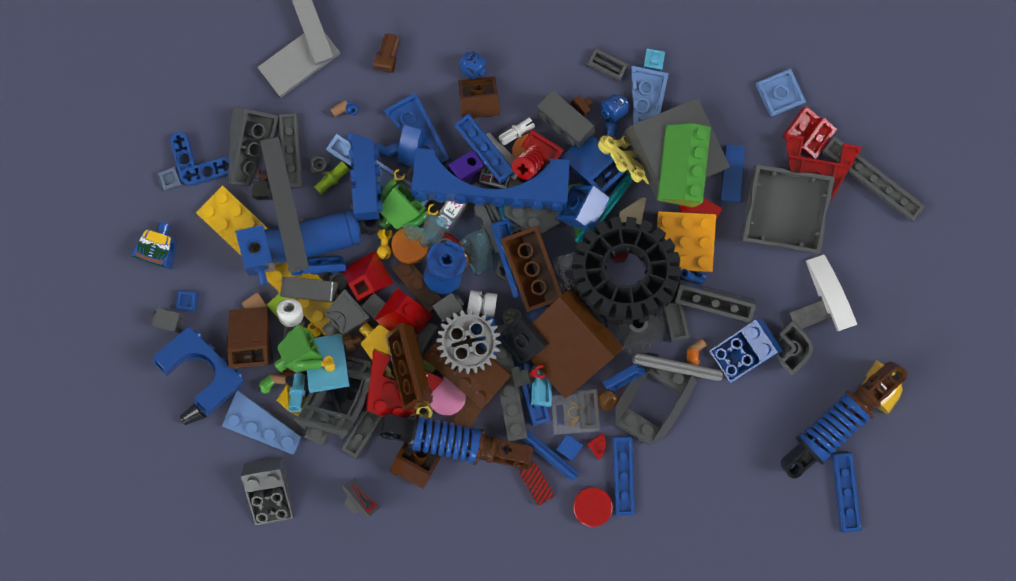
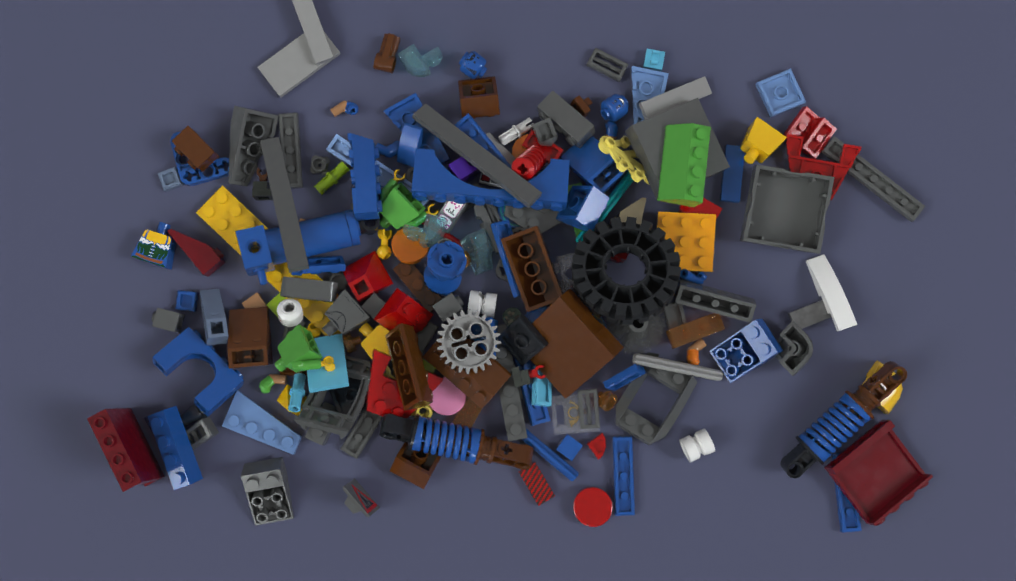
none -> dark red panel [87,408,165,492]
none -> blue wedge [144,406,203,490]
none -> dark red slope [168,229,226,277]
none -> reddish brown brick [172,126,219,172]
none -> dark grey slope [186,417,219,450]
none -> sand blue slope [199,289,228,346]
none -> clear light blue brick [398,44,443,77]
none -> dark grey tile [413,104,542,208]
none -> dark grey plate [531,117,558,146]
none -> light grey tile [639,76,712,119]
none -> clear orange tile [666,313,725,349]
none -> white wheel [679,428,715,463]
none -> yellow torso [740,117,787,164]
none -> dark red panel [824,420,933,526]

